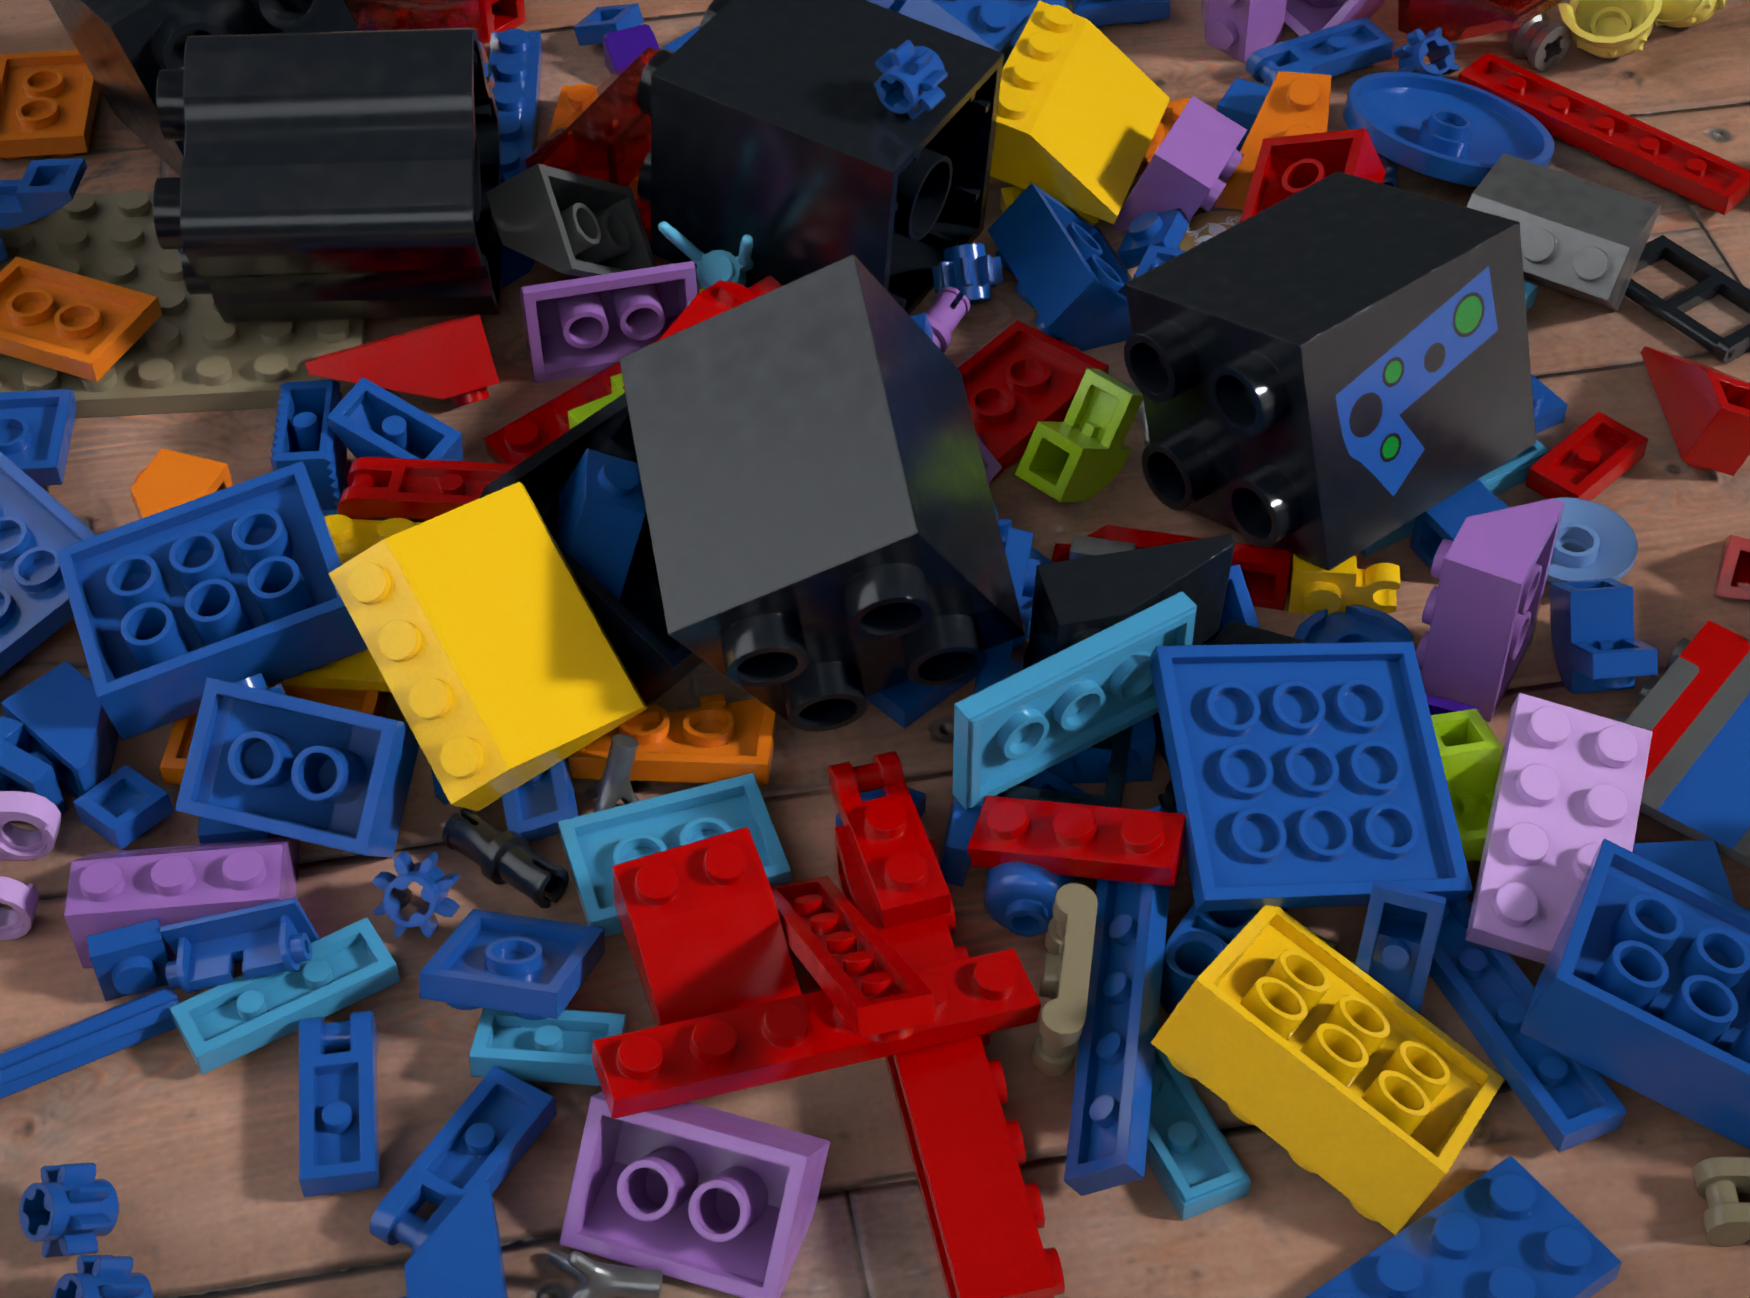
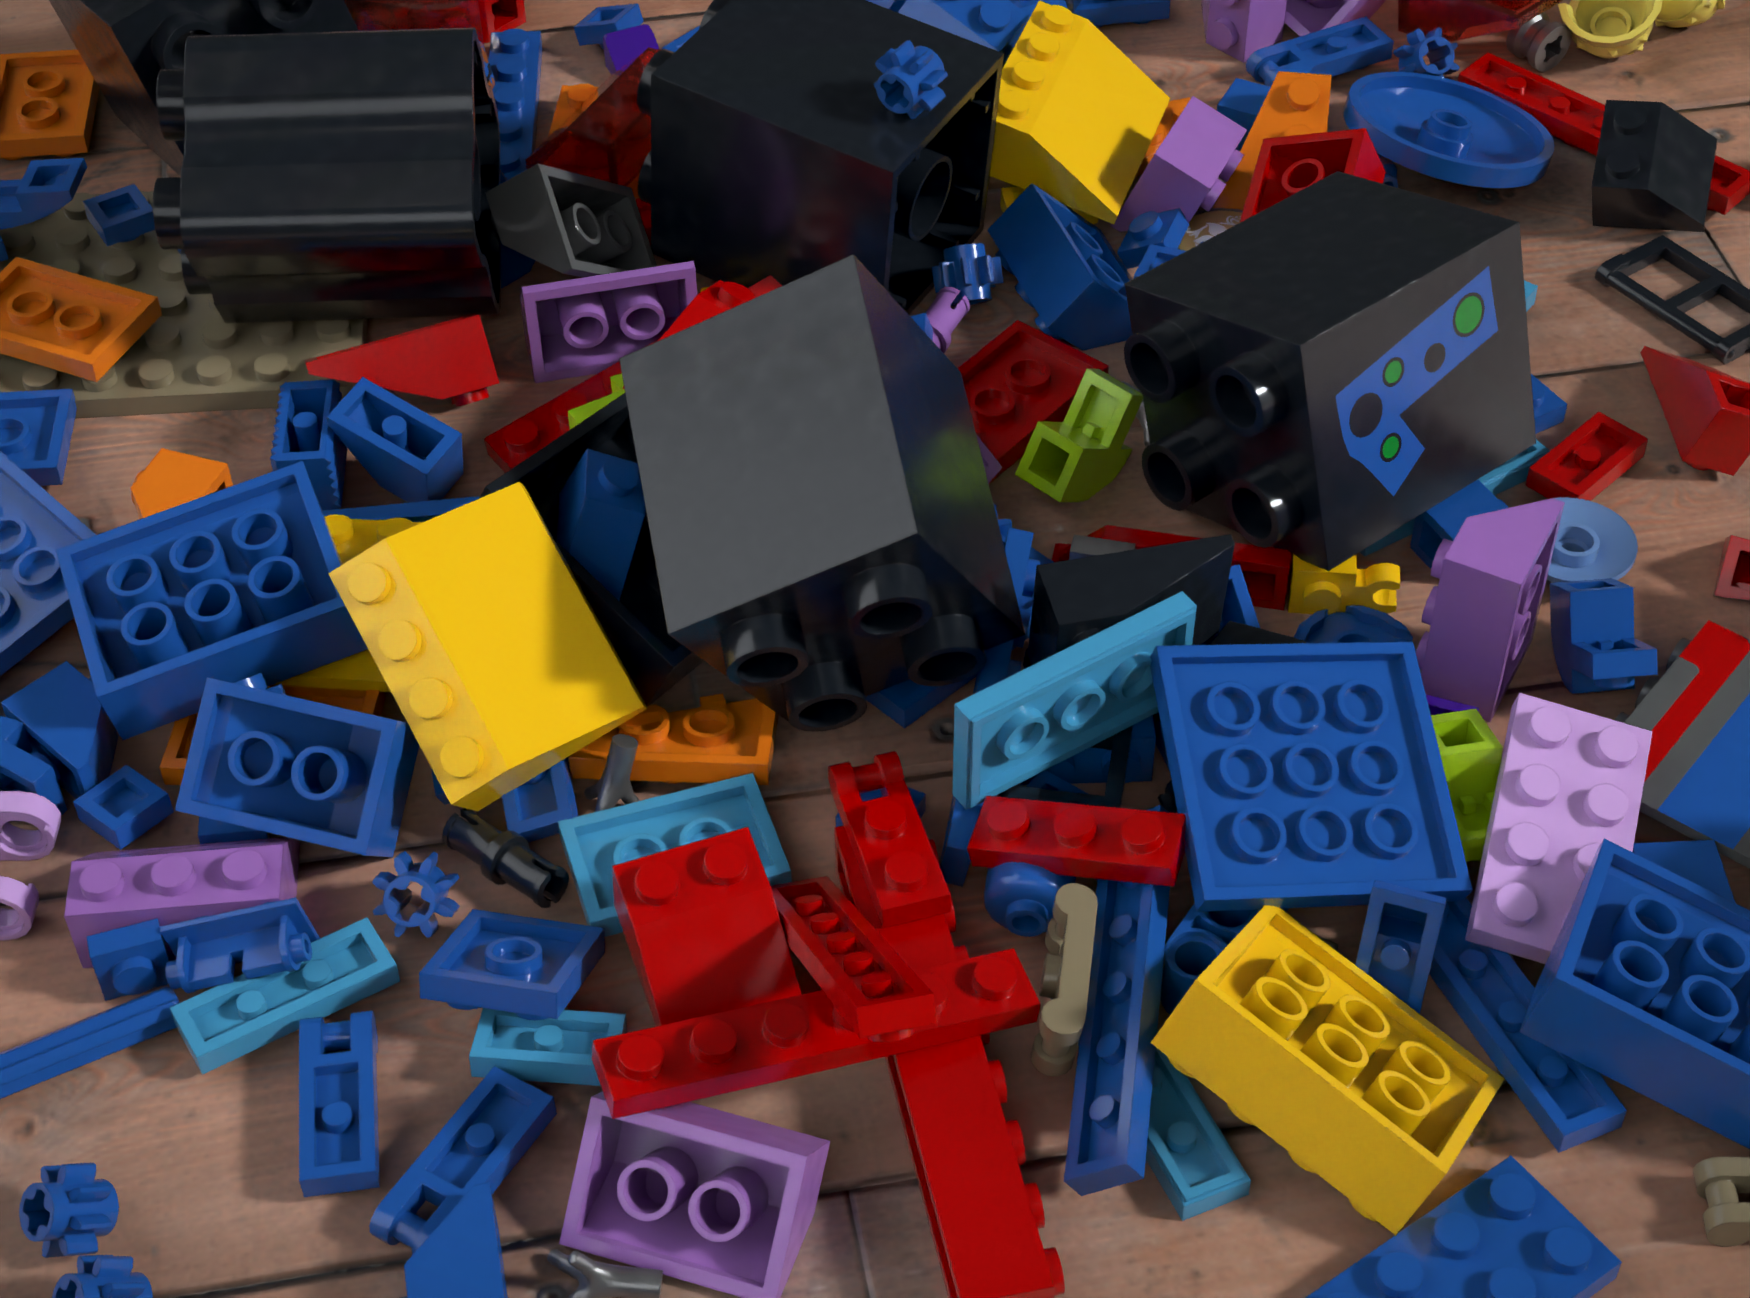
red plate [337,457,518,520] -> none
medium azure plant [658,221,754,306] -> none
flat silver slope [1467,153,1661,311] -> none
none -> blue plate [83,184,155,247]
none -> black slope [1591,100,1717,232]

